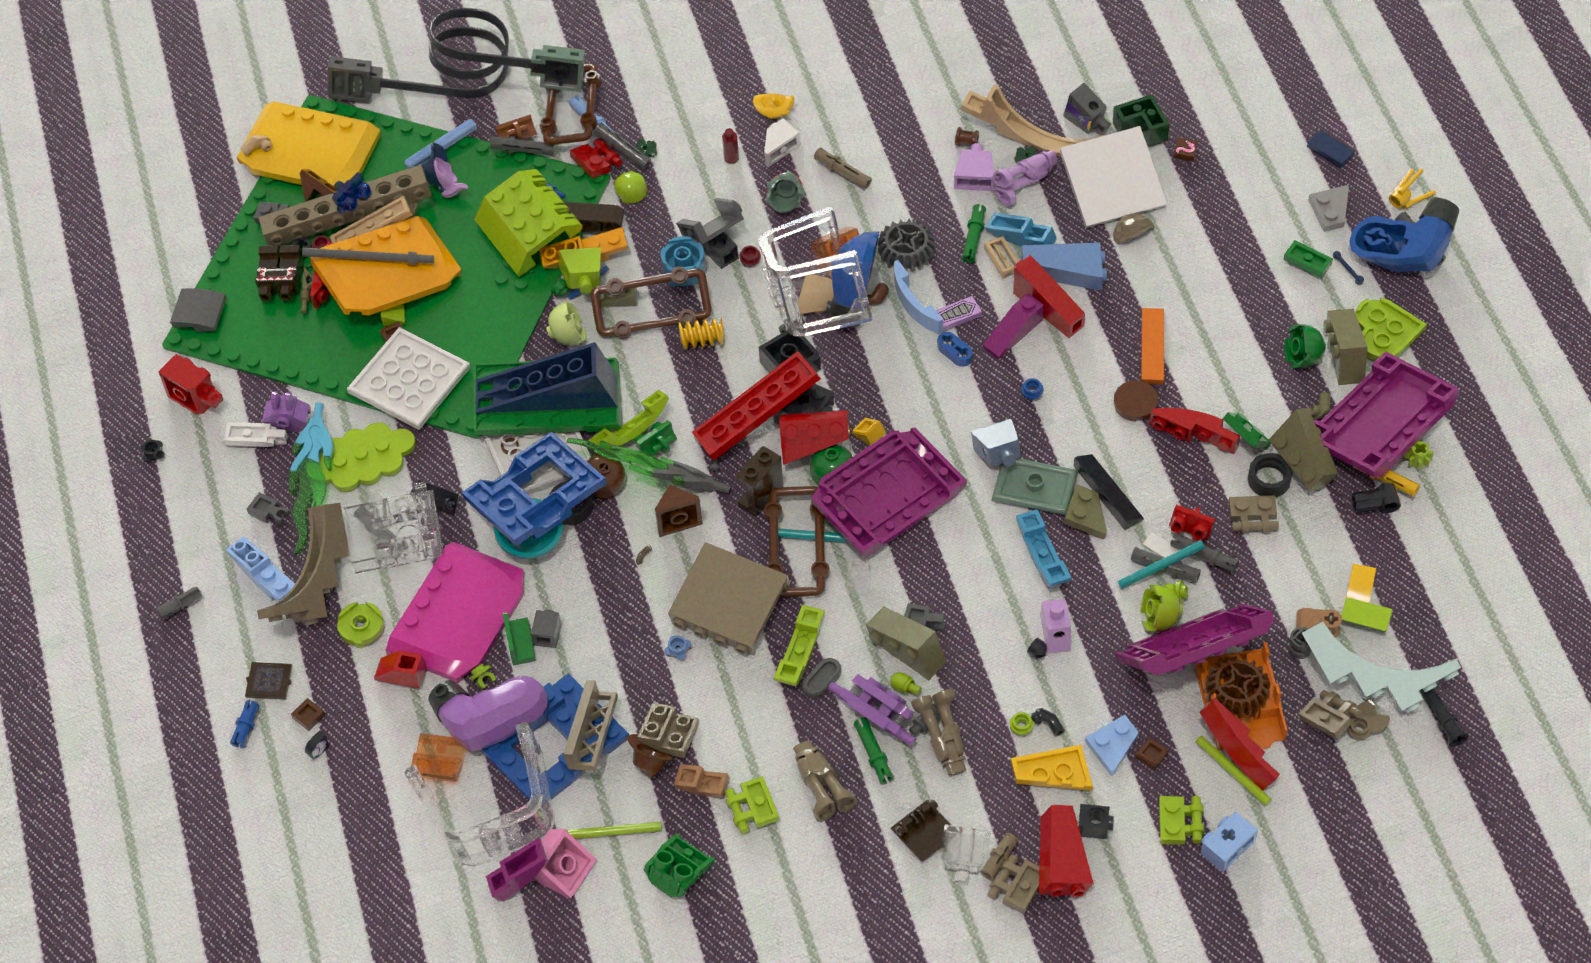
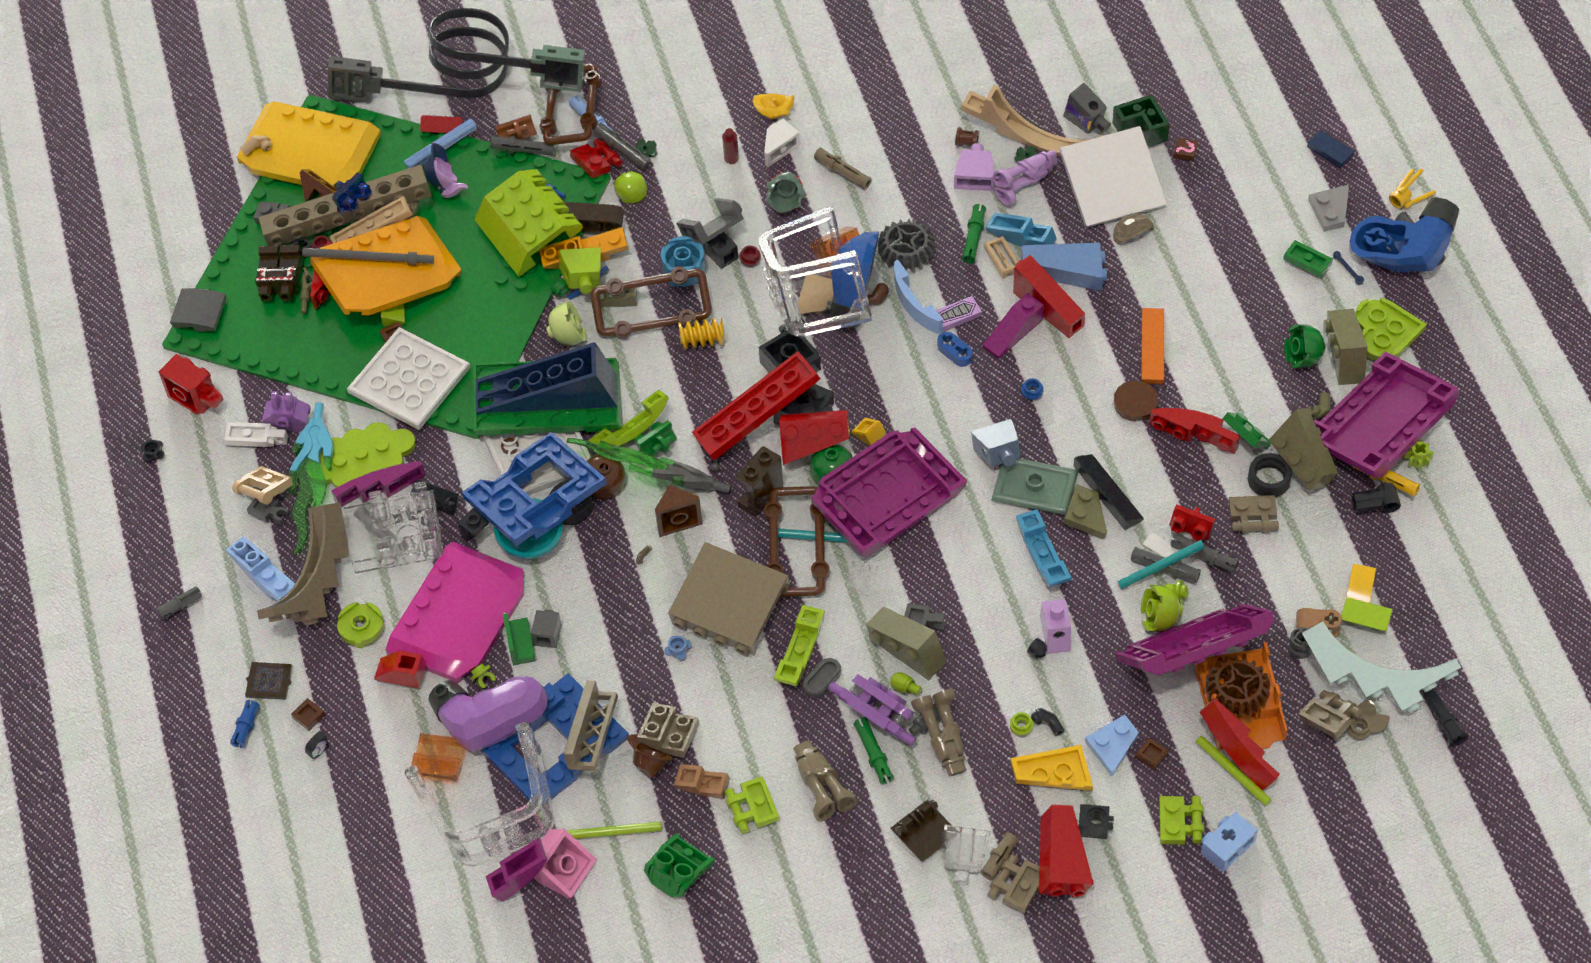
none -> tan plate [232,466,293,505]
none -> magenta slope [331,461,426,507]
none -> red slope [420,115,463,133]
none -> black bracket [457,508,489,542]

